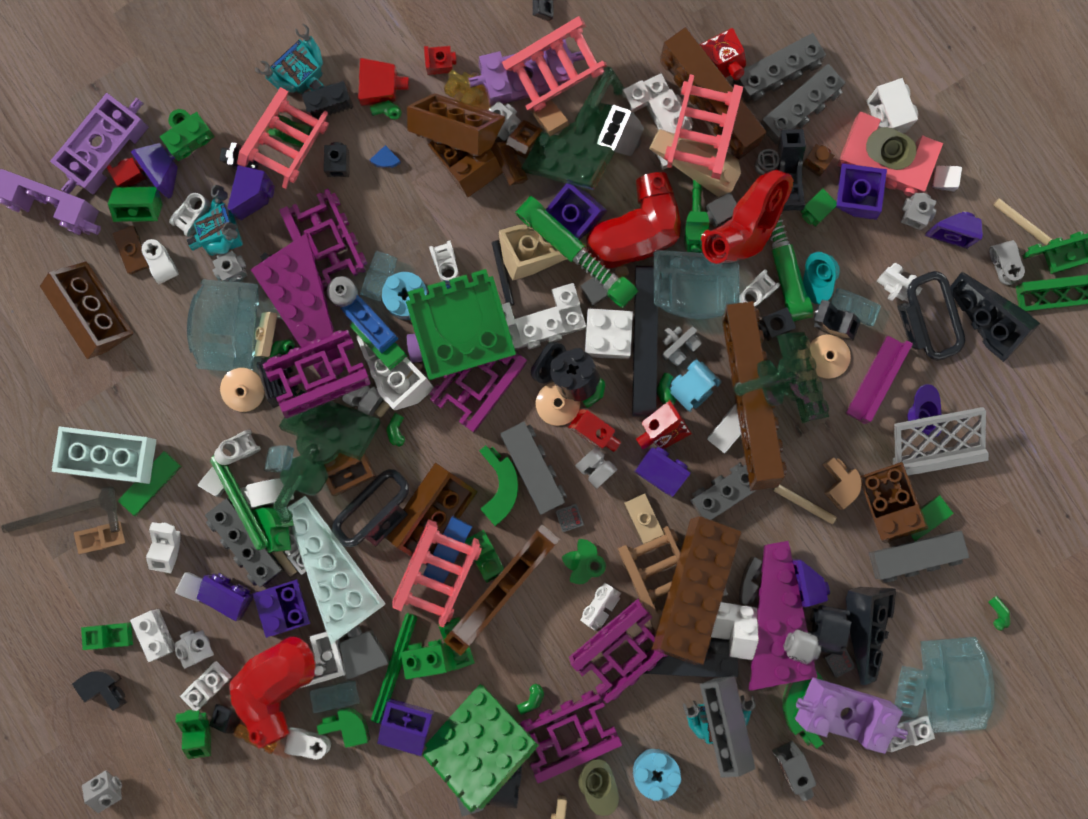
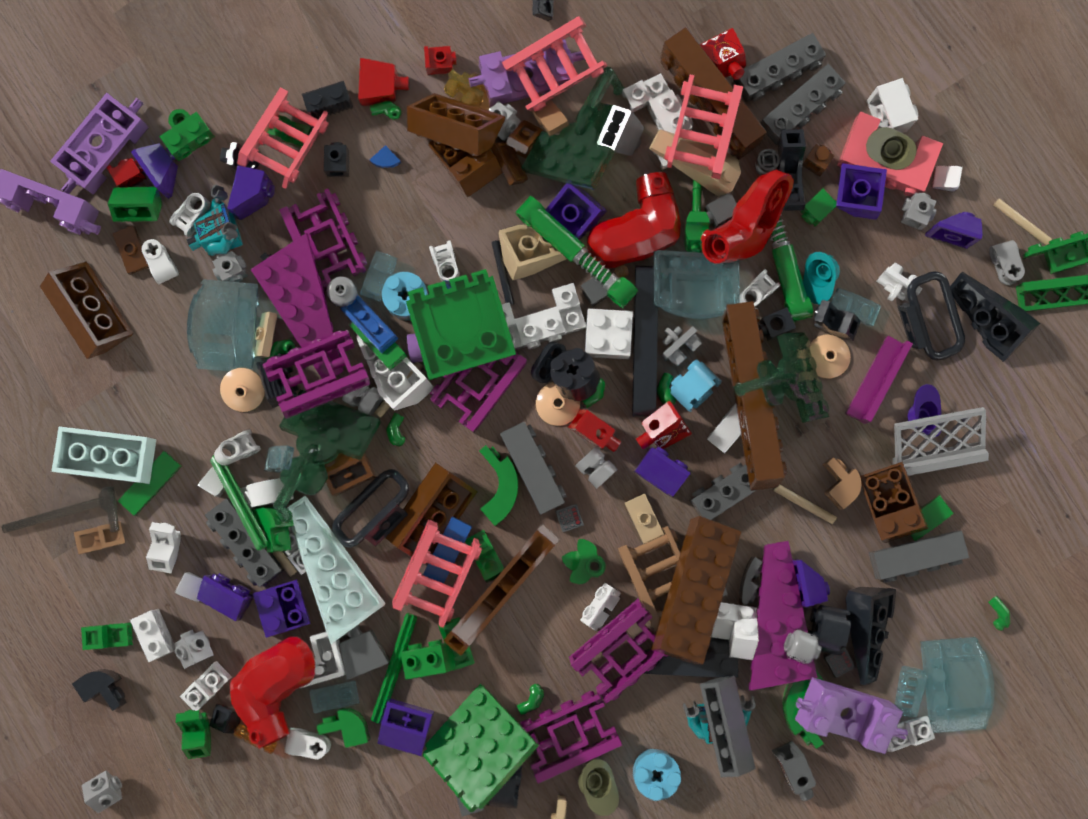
torso [255,24,324,94] -> none

